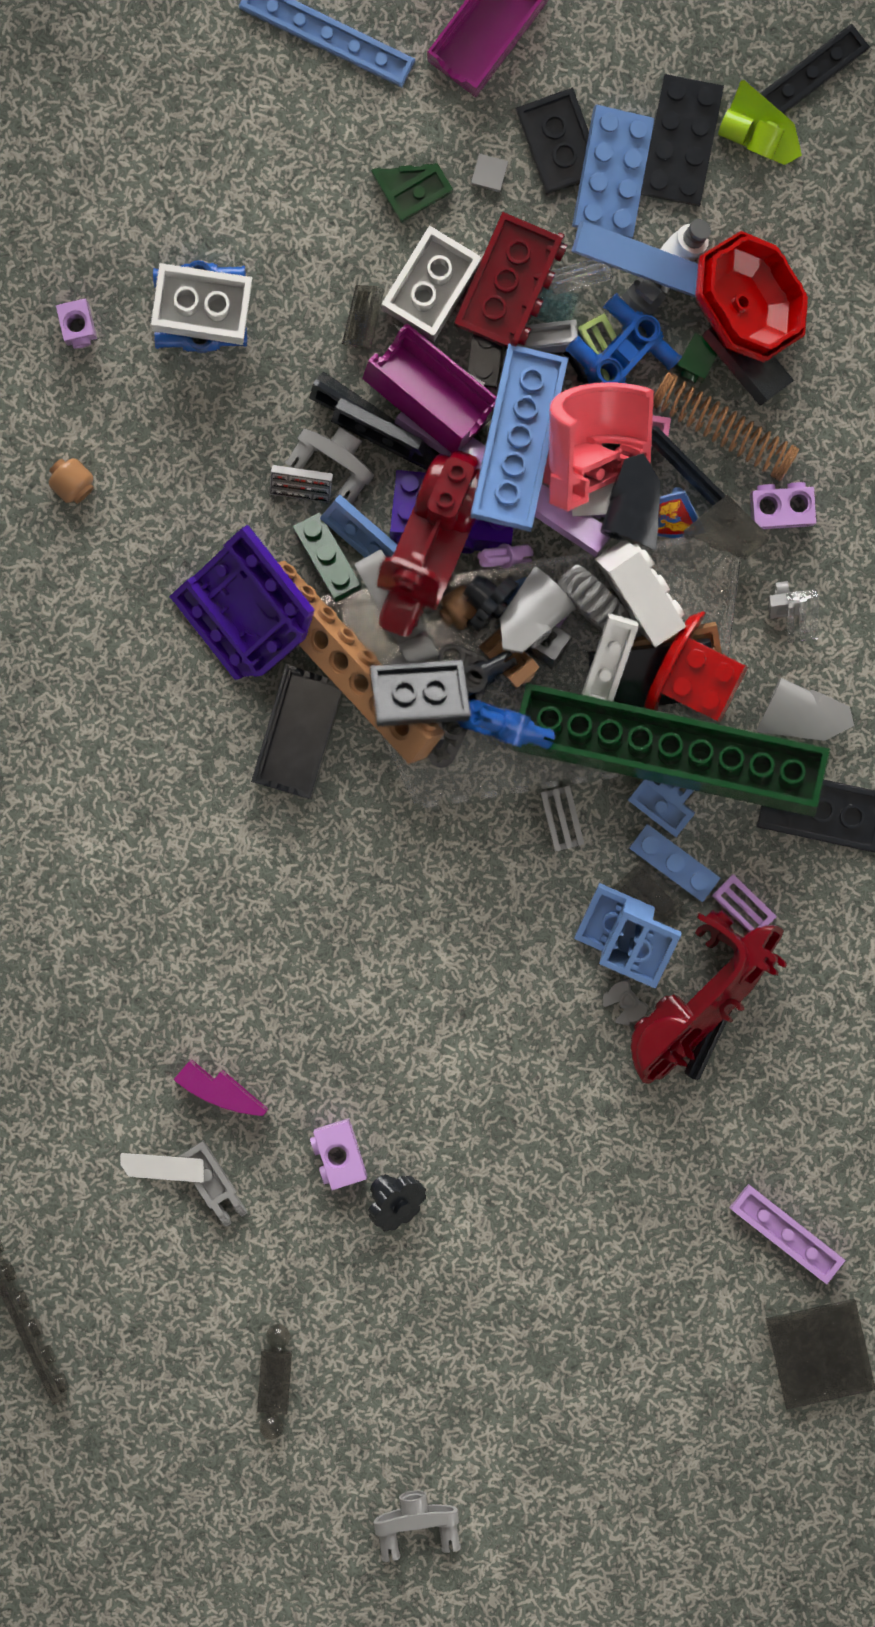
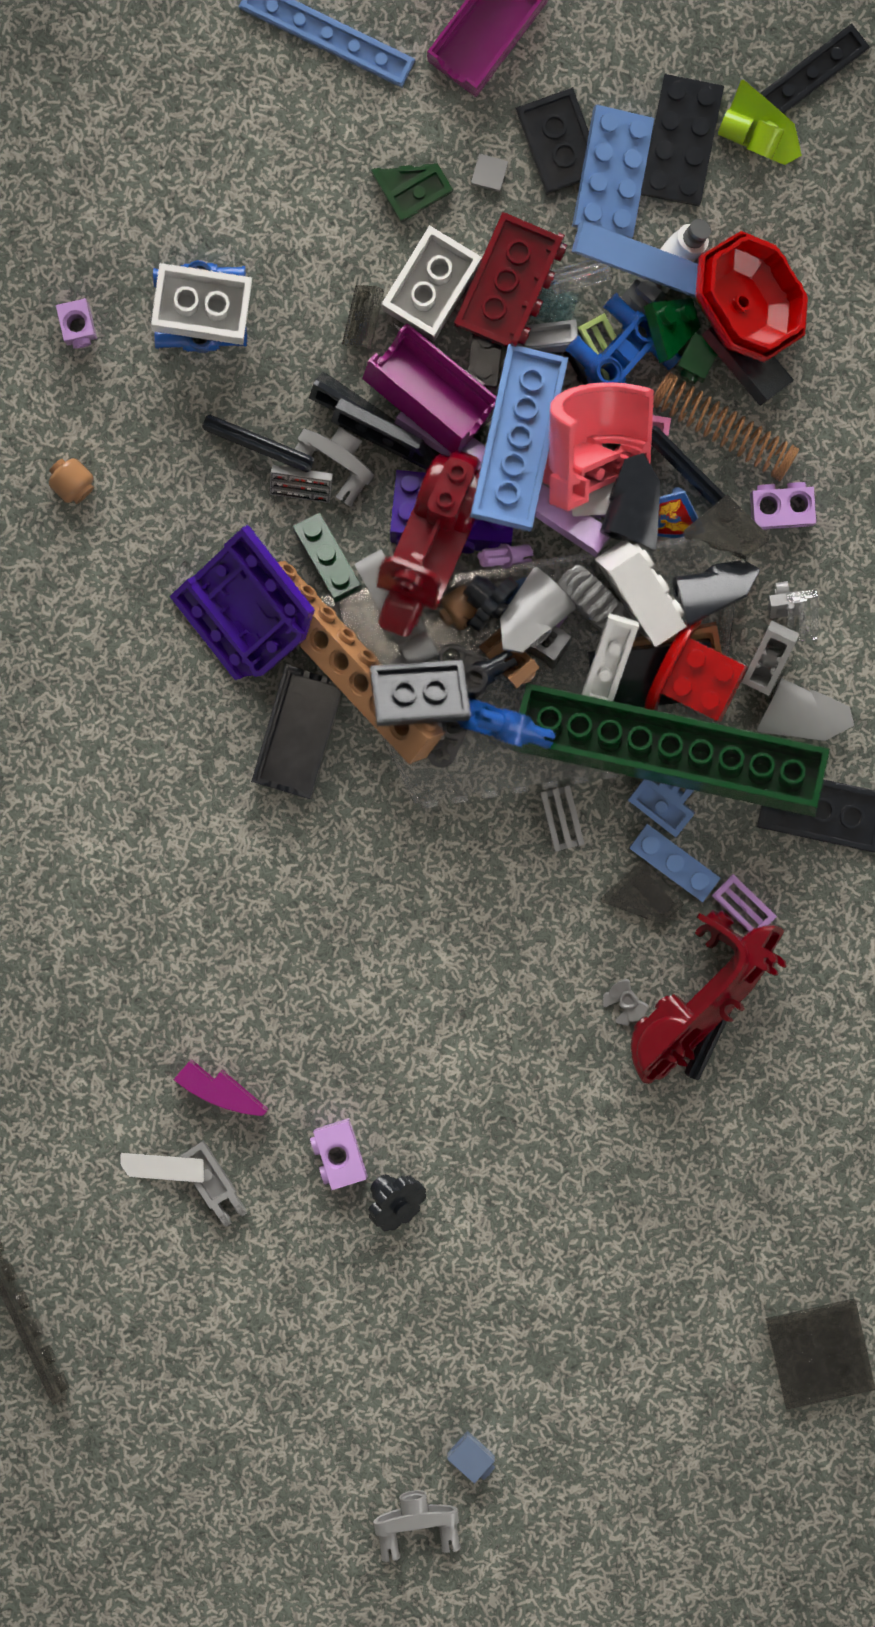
clear smoke plate [257,1324,293,1440] -> none
medium blue plate [320,495,397,557] -> none
medium blue bracket [574,883,681,989] -> none
lavender plate [729,1184,846,1284] -> none
none -> black axle [202,415,314,473]
none -> sand blue brick [447,1431,495,1484]
none -> dark green wing [643,298,700,363]
none -> panel [672,560,760,626]
none -> light grey brick [741,620,799,696]

